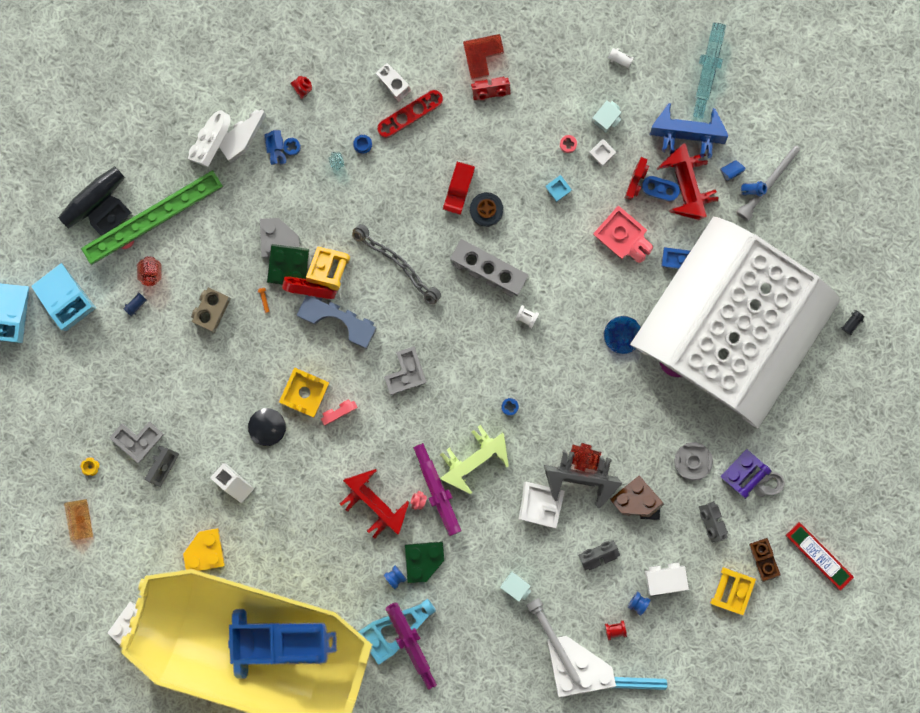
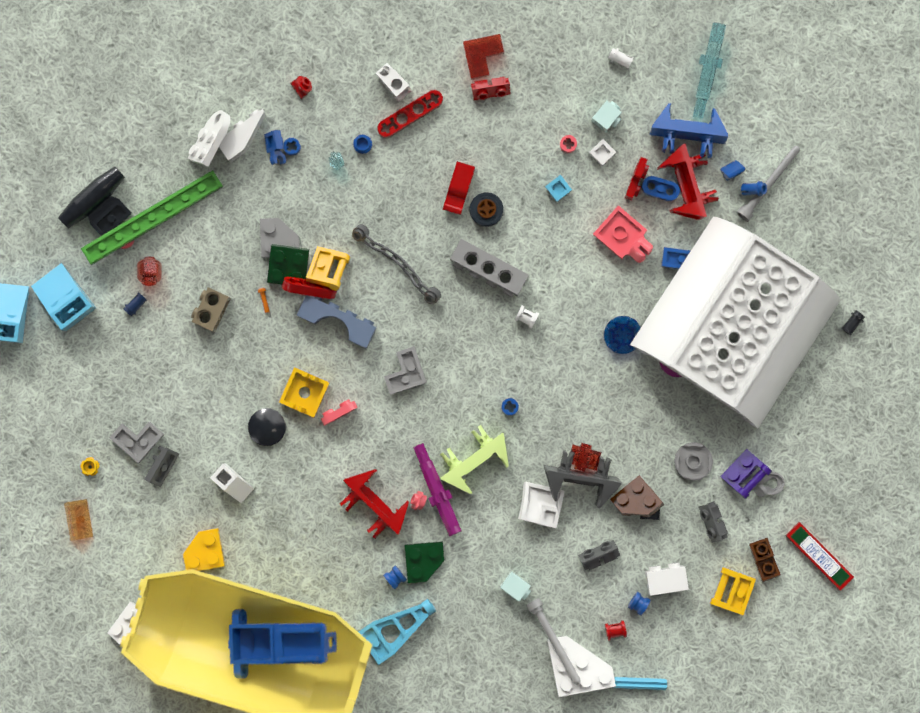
magenta piece [385,602,437,690] -> none

